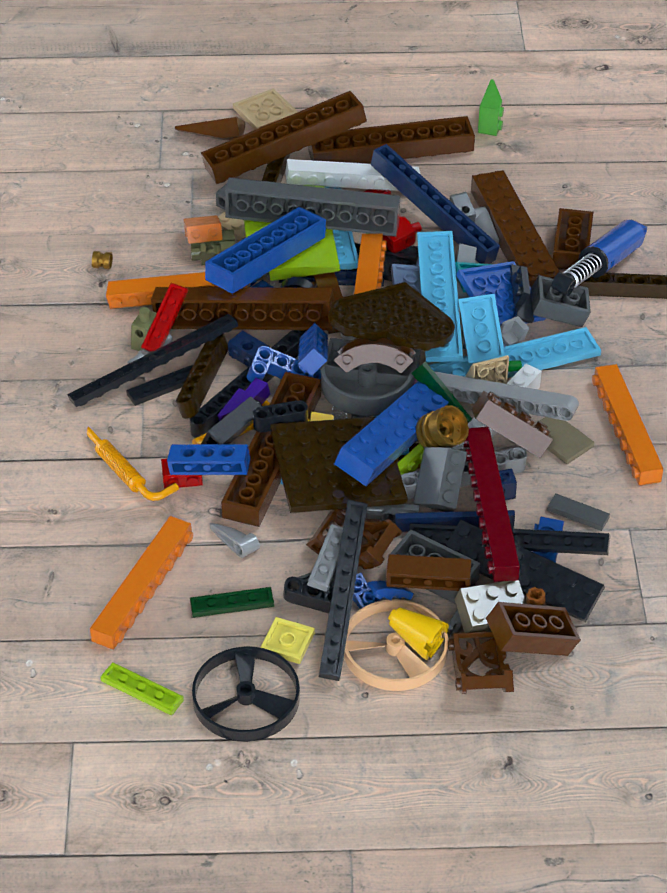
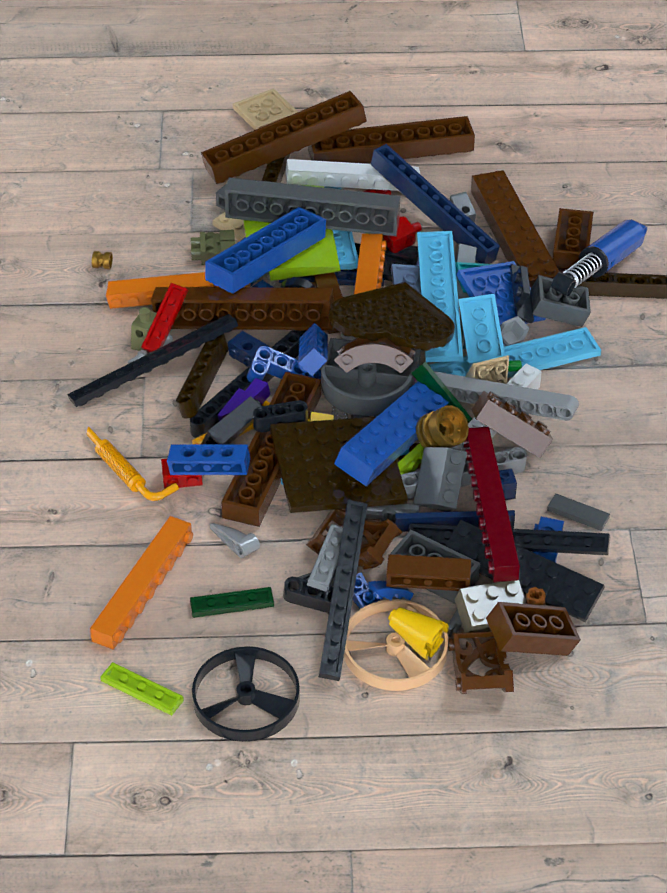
black tile [126,365,193,406] -> none
reddish brown wedge [175,117,246,141] -> none
orange panel [183,215,222,244] -> none
light yellow plate [260,617,315,664] -> none
light grey piece [474,206,499,243] -> none
bright green slope [478,79,504,136] -> none
dark tan tile [540,417,594,464] -> none
orange brick [592,364,664,485] -> none

